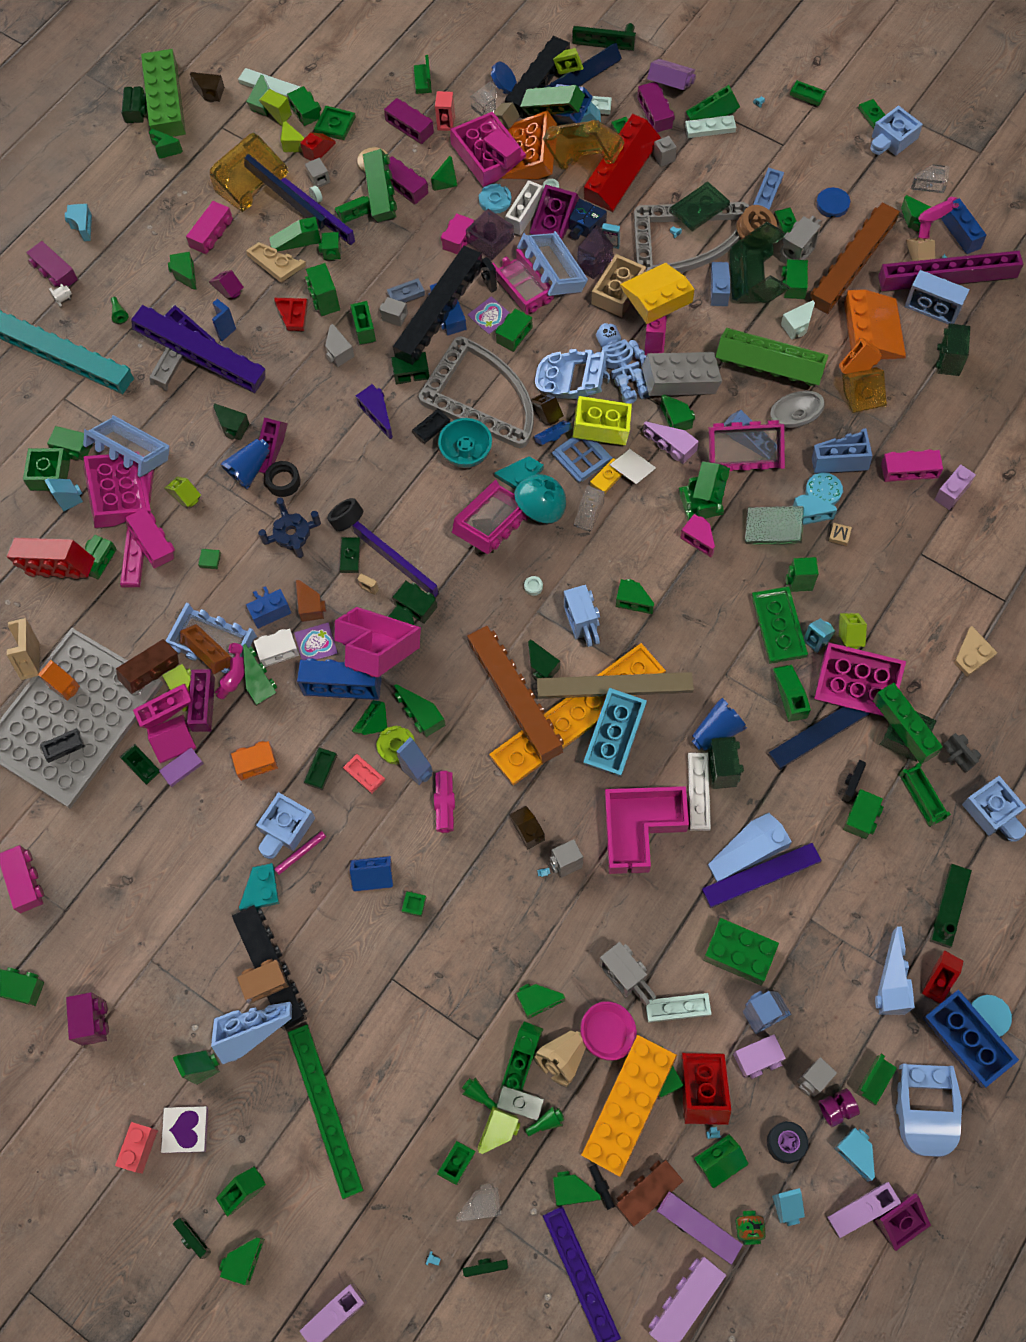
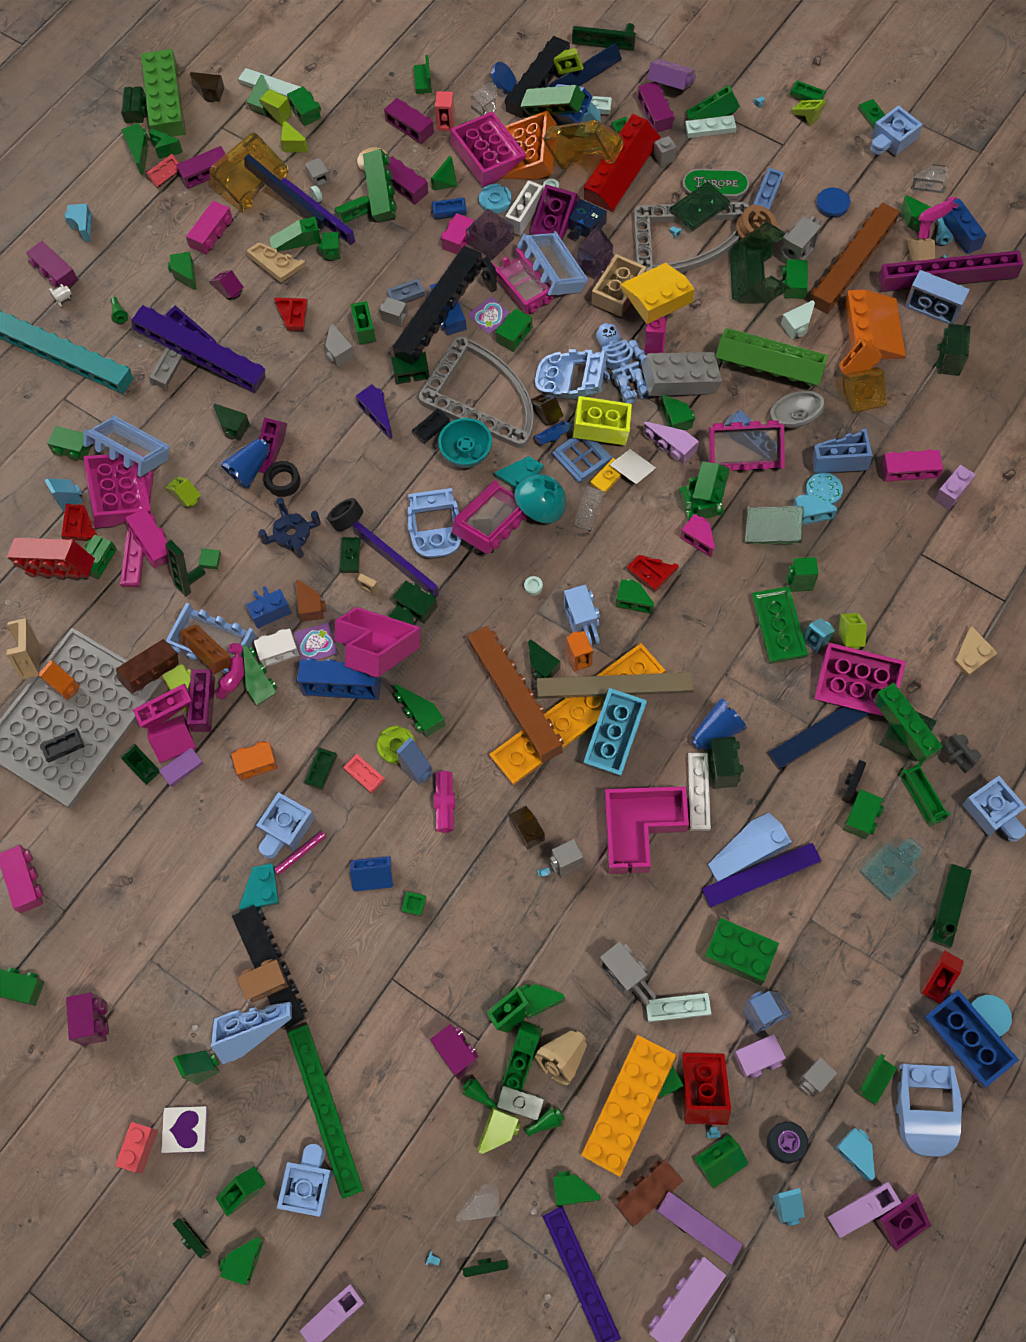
green brick [23,448,70,491] -> none
blue panel [212,299,236,341] -> none
red slope [300,132,336,161] -> none
green brick [305,263,340,316] -> none
green tile [314,106,356,141] -> none
green slope [352,700,387,735] -> none
green slope [437,1141,476,1185] -> none
dark pink brick [483,129,521,169] -> none
dark tan brick [494,102,520,129] -> none
dark pink piece [580,1002,637,1061] -> none
black bar [589,1164,615,1210] -> none
tile [602,223,620,249] -> none
medium blue slope [711,262,730,306] -> none
head [735,1211,766,1245] -> none
green slope [773,665,811,722] -> none
green plate [774,207,796,237] -> none
magenta wheel [818,1088,860,1127] -> none
tan tile [828,523,852,546] -> none
light blue wedge [875,927,915,1015] -> none
none -> red wing [61,504,97,541]
none -> green slope [121,123,149,175]
none -> coral plate [146,154,179,187]
none -> dark green piece [165,540,206,597]
none -> magenta brick [176,146,232,189]
none -> light blue brick [277,1144,334,1218]
none -> light blue slope [407,488,461,558]
none -> magenta brick [430,1024,479,1080]
none -> blue plate [432,197,467,219]
none -> green slope [486,986,530,1033]
none -> orange brick [566,631,593,672]
none -> red wing [627,555,679,592]
none -> green tile [682,169,749,200]
none -> lime slope [791,100,826,126]
none -> clear light blue plate [860,838,923,901]
none -> medium azure cone [936,218,953,245]

